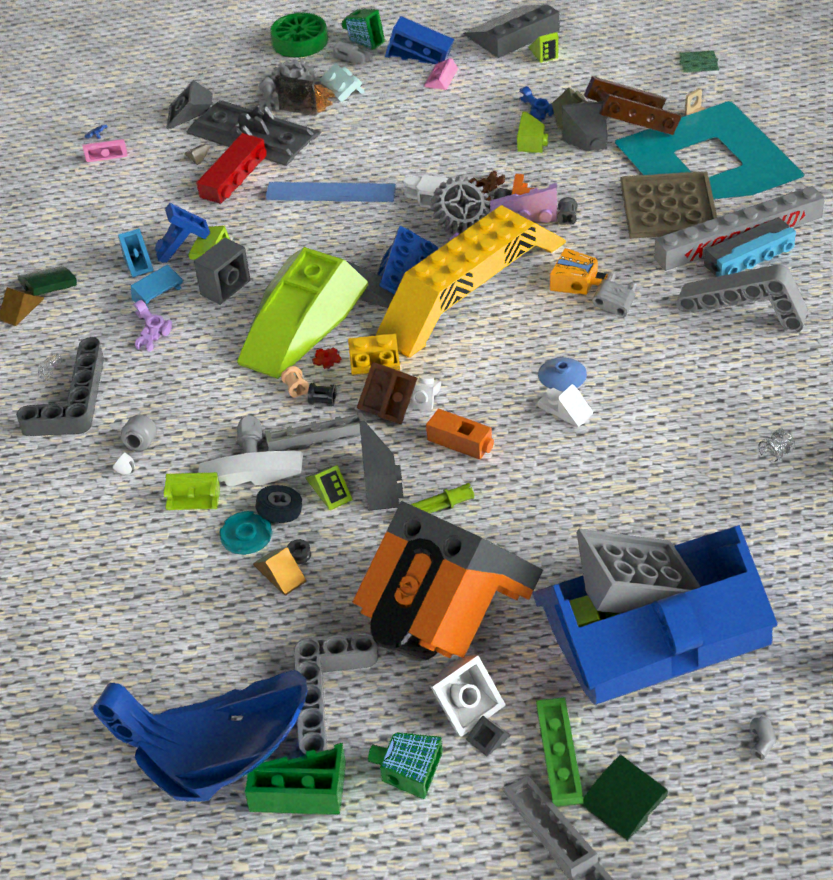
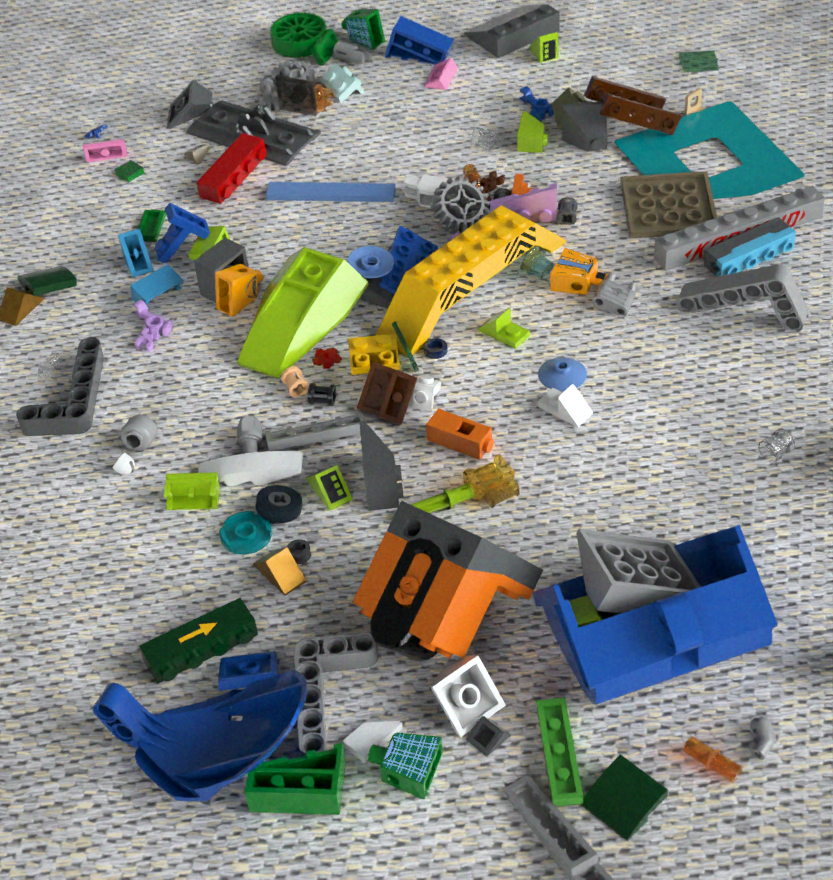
none -> green tile [114,160,145,182]
none -> green tile [138,210,166,242]
none -> dark green brick [139,598,258,684]
none -> light orange torso [215,264,263,317]
none -> blue tile [218,651,278,691]
none -> green tile [310,28,339,65]
none -> white tile [343,721,402,762]
none -> medium blue dish [348,246,394,278]
none -> clear green piece [391,321,420,372]
none -> dark blue tile [424,338,448,359]
none -> clear orange axle [463,164,481,188]
none -> clear yellow piece [463,454,520,508]
none -> clear wheel [470,127,499,153]
none -> lime slope [478,308,530,349]
none -> clear light blue piece [520,246,554,279]
none -> clear orange axle [683,737,743,783]

